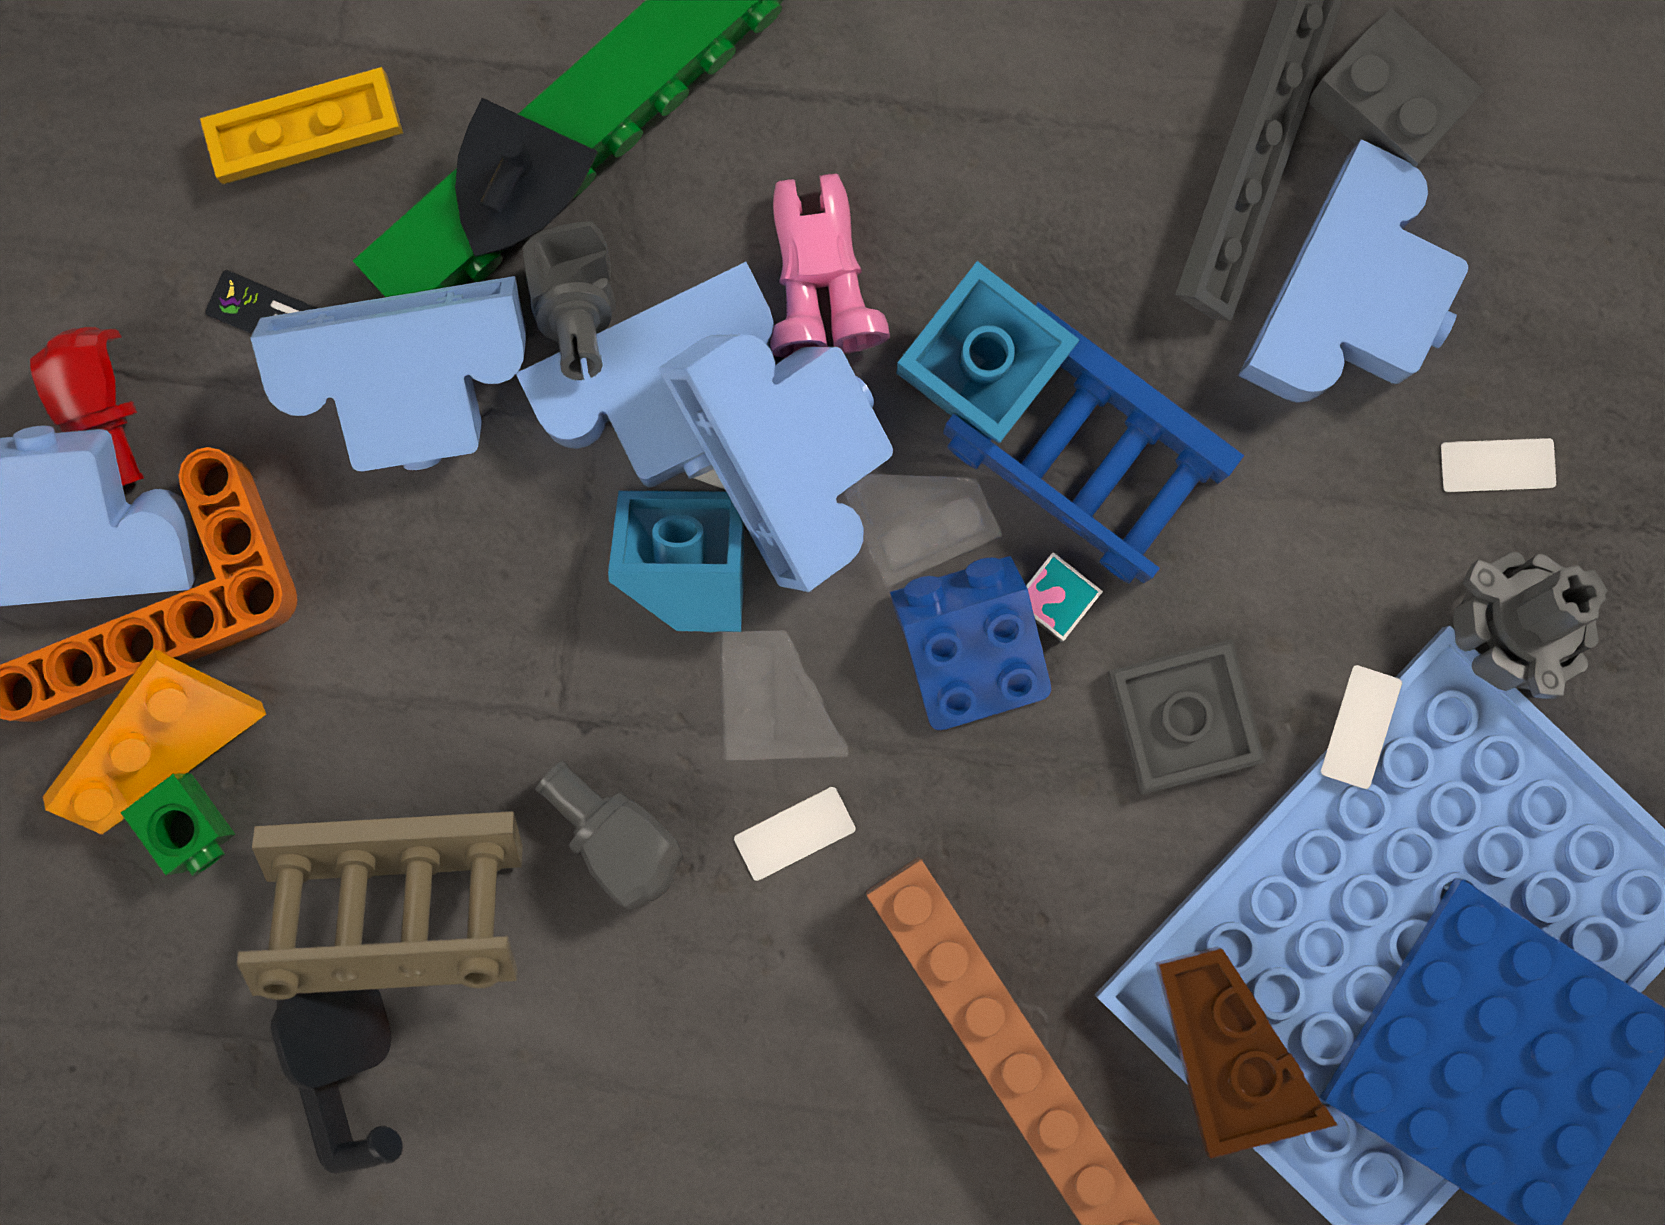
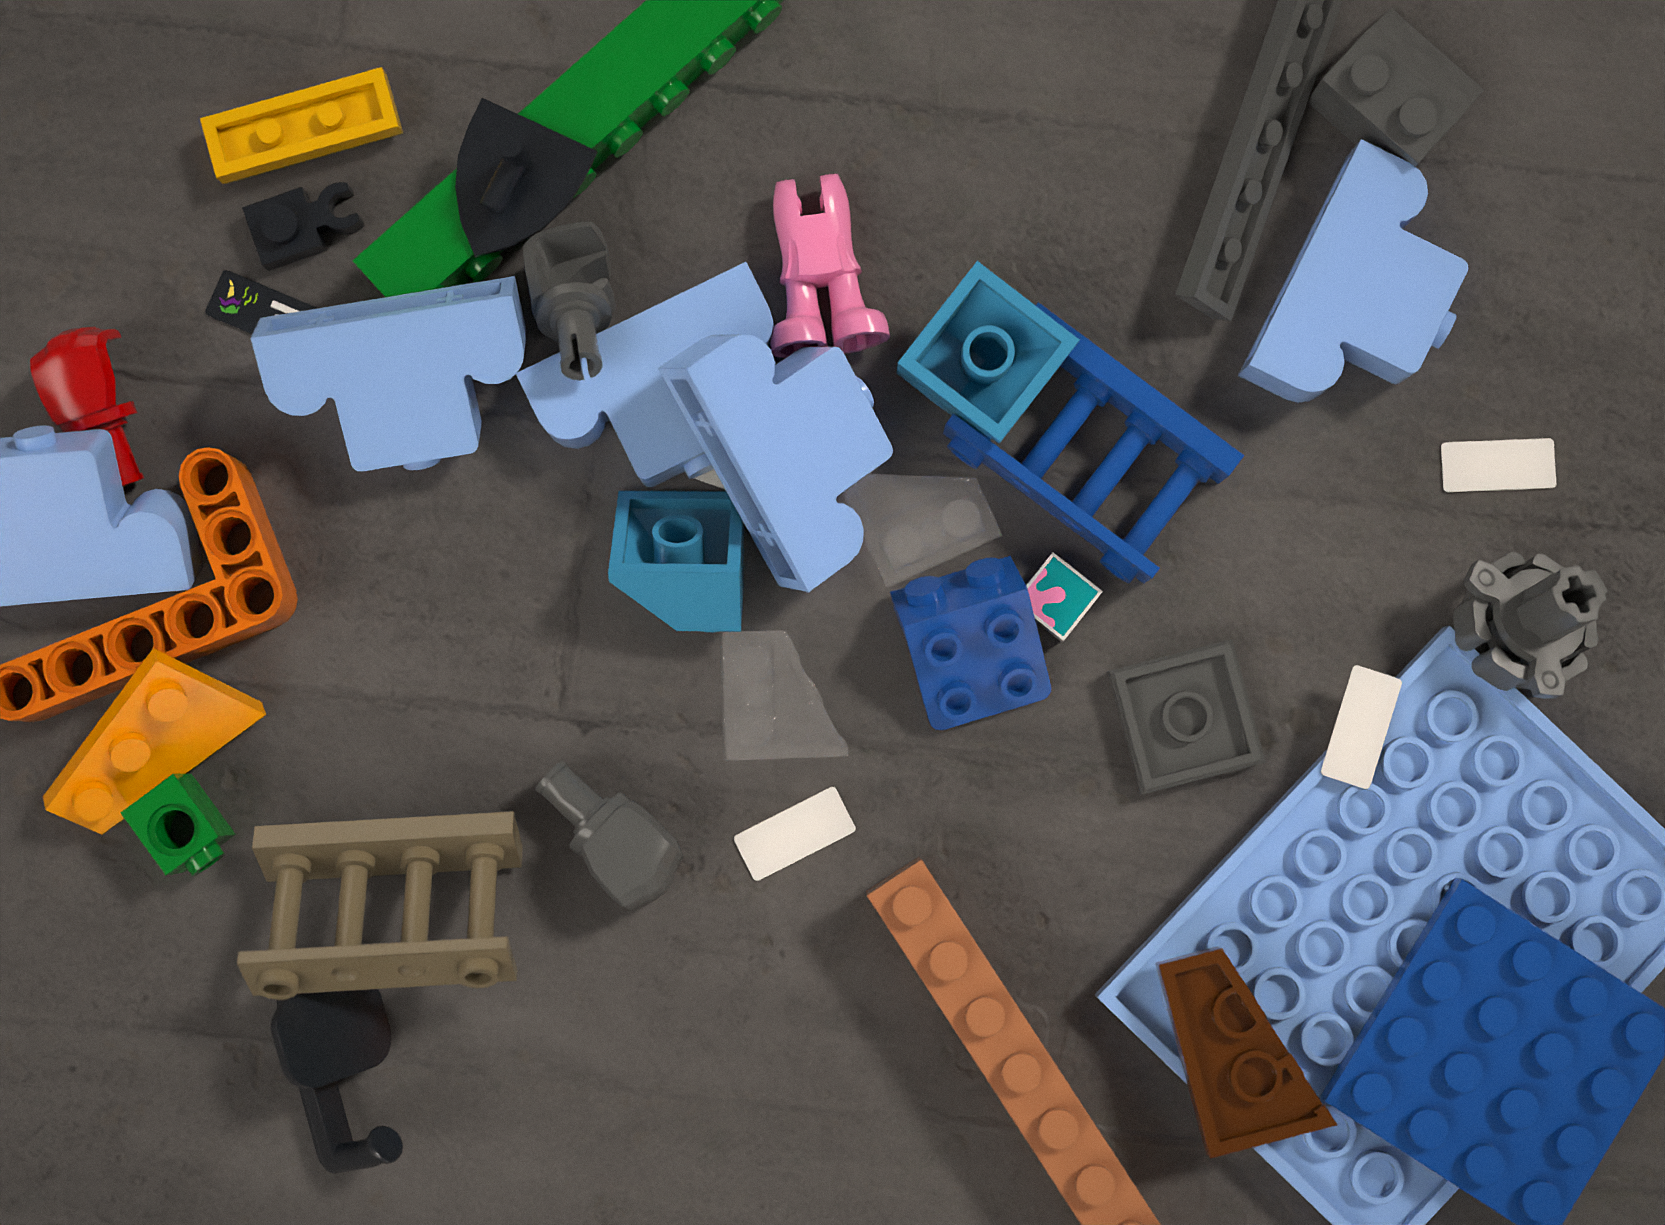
none -> black plate [242,182,365,271]

